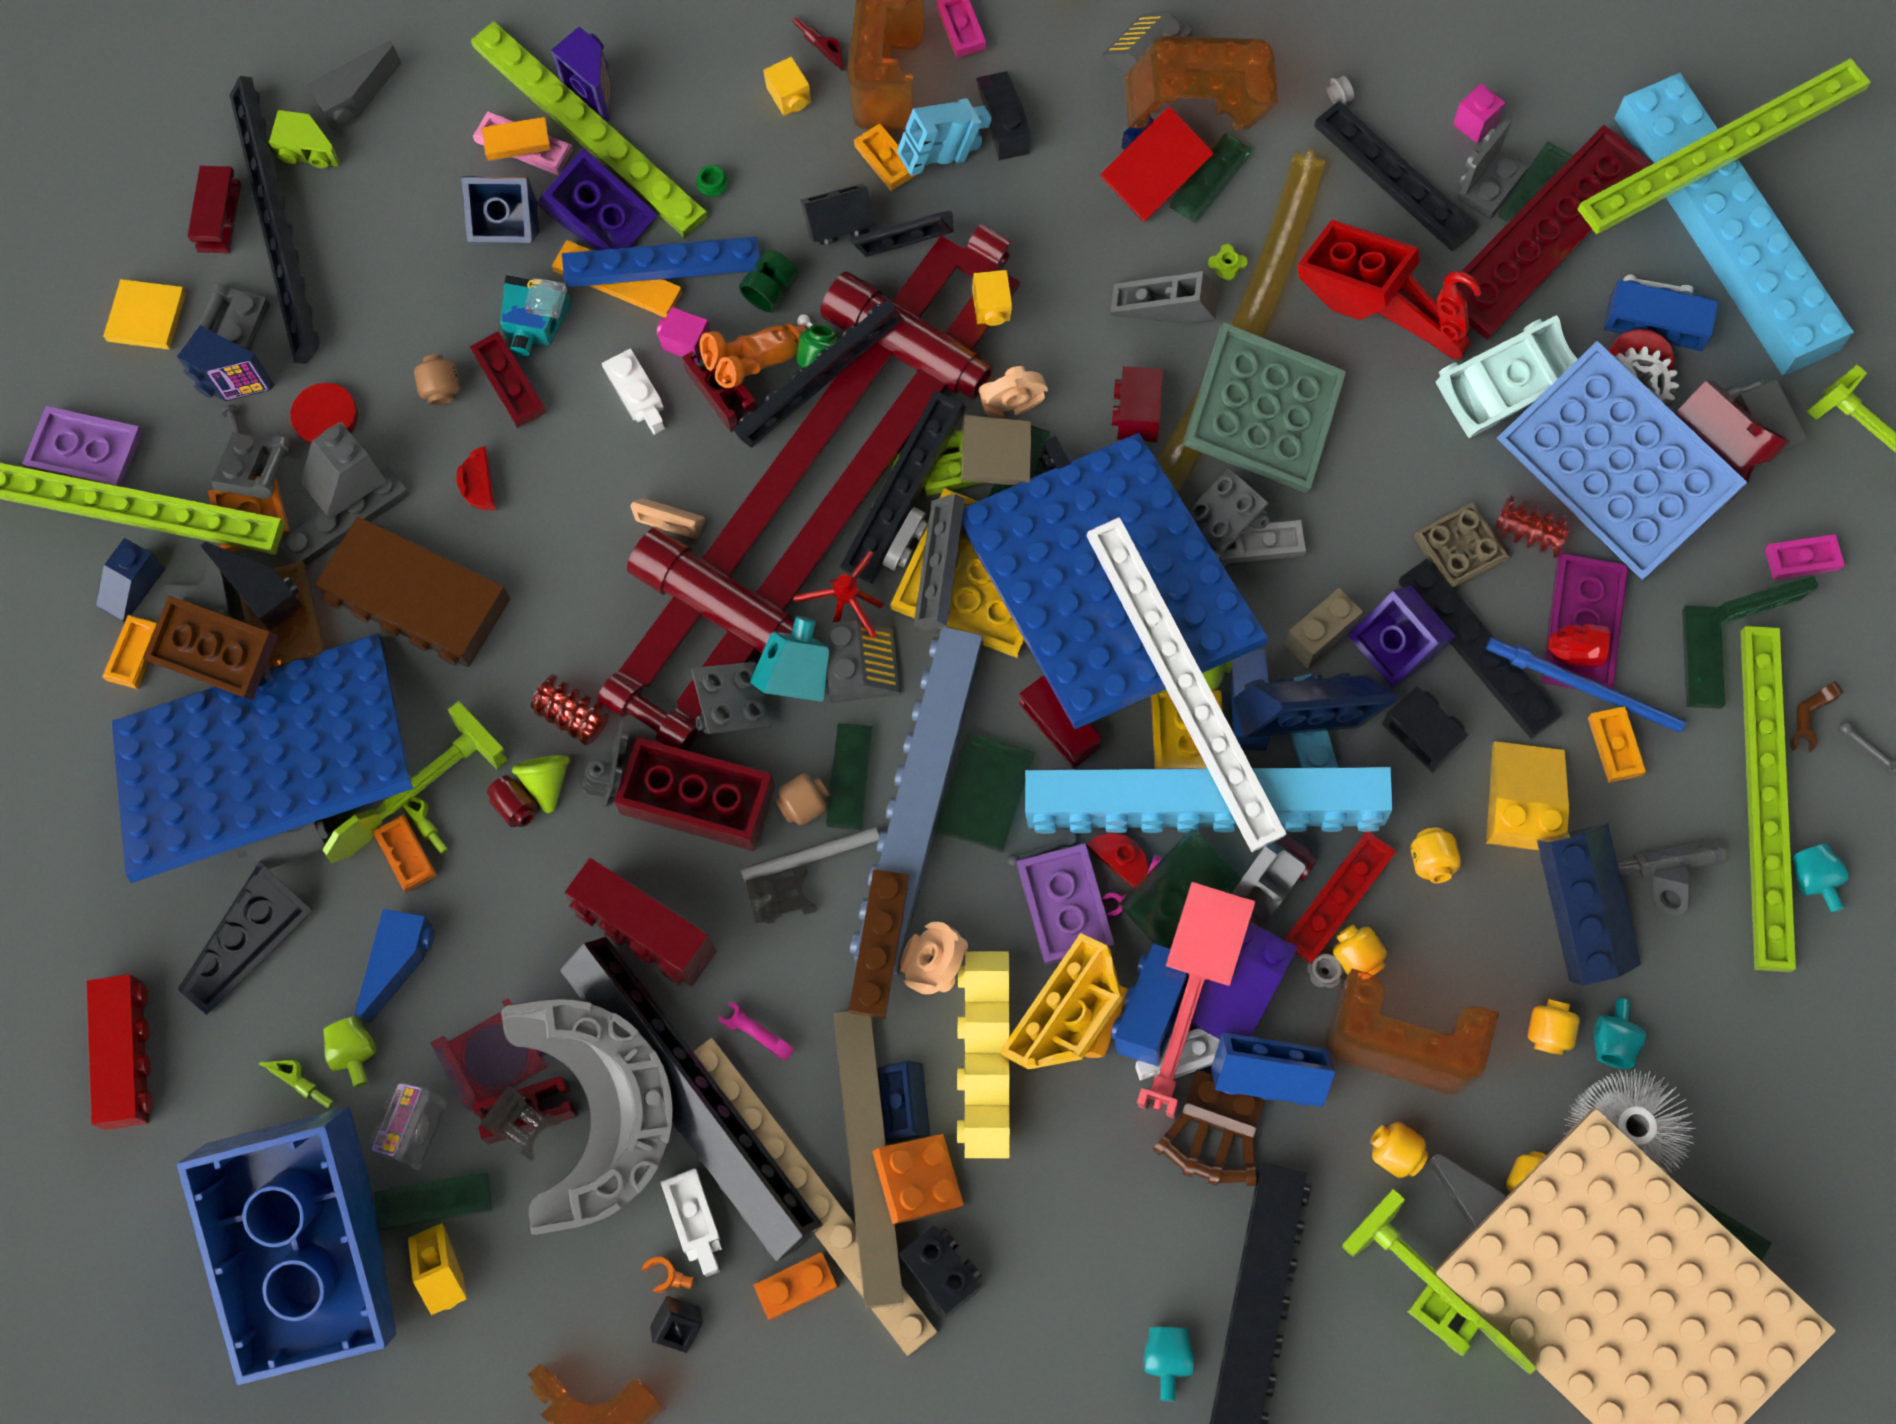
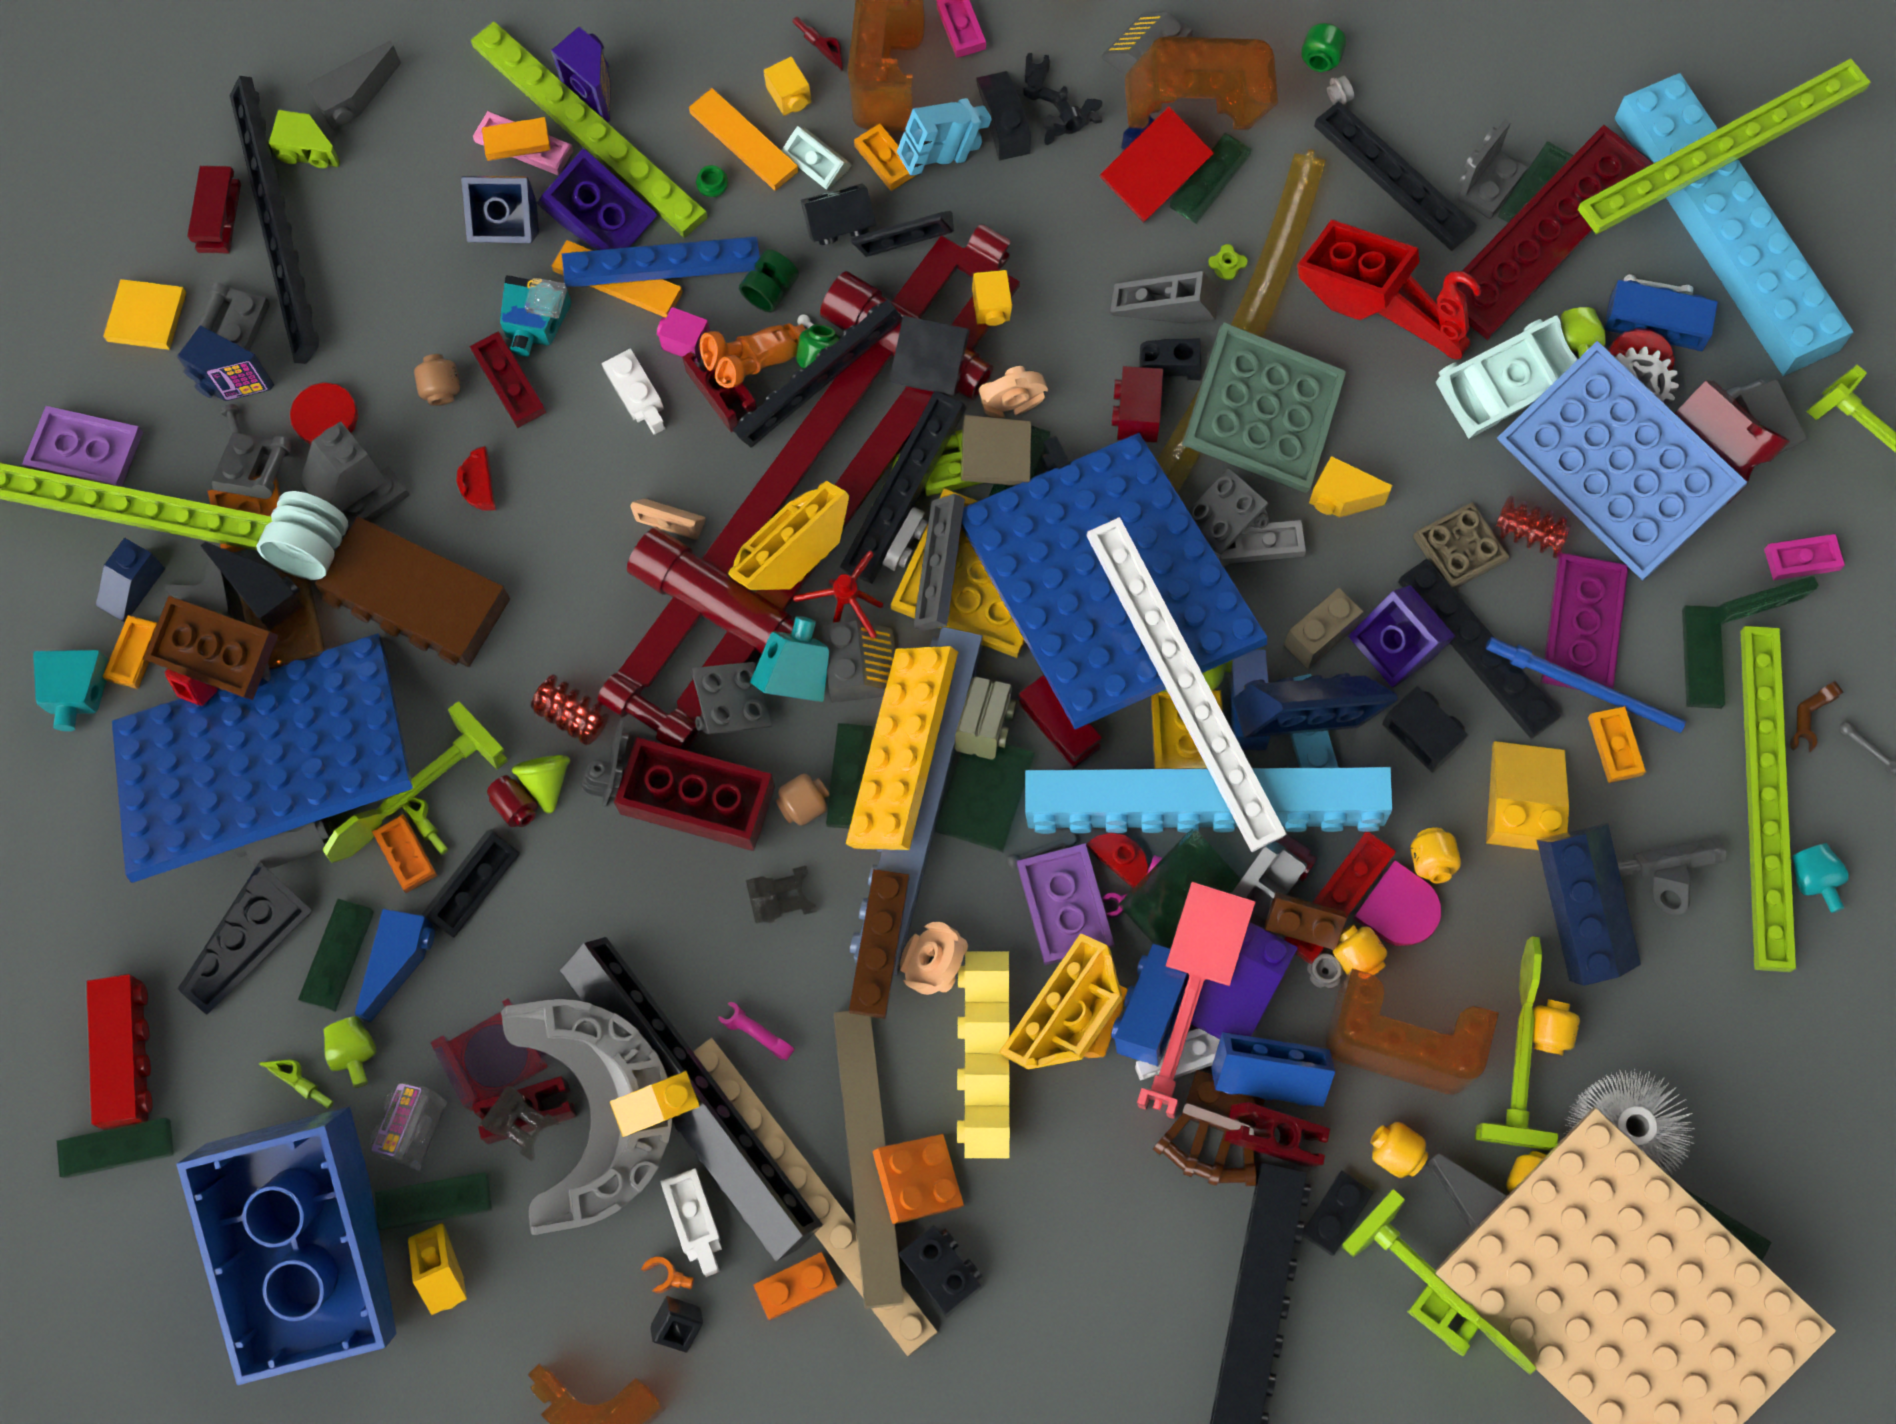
dark red brick [564,857,717,987] -> none
light grey bar [741,827,879,883] -> none
dark blue slope [878,1061,930,1141] -> none
teal piece [1143,1327,1194,1402] -> none
dark pink brick [1453,83,1506,144] -> none
red rock [1547,624,1610,667] -> none
teal piece [1593,998,1646,1070] -> none
none -> teal torso [33,650,109,731]
none -> clear green tile [57,1118,174,1179]
none -> red slope [164,669,218,706]
none -> light aqua wheel [257,491,348,580]
none -> clear green plate [298,899,374,1012]
none -> black slope [422,831,520,938]
none -> yellow slope [609,1071,700,1137]
none -> light orange tile [689,88,799,191]
none -> yellow wedge [728,481,849,590]
none -> light aqua slope [781,126,852,190]
none -> yellow plate [846,646,958,850]
none -> black tile [889,316,970,396]
none -> olive brick [954,677,1017,760]
none -> black piece [1023,53,1102,145]
none -> black leg [1139,338,1201,381]
none -> dark red piece [1224,1102,1330,1167]
none -> reddish brown plate [1264,892,1347,950]
none -> green head [1301,23,1346,72]
none -> black plate [1302,1171,1374,1256]
none -> yellow slope [1309,456,1393,518]
none -> dark pink tile [1353,860,1441,946]
none -> lime piece [1474,936,1558,1151]
none -> lime piece [1560,307,1606,358]

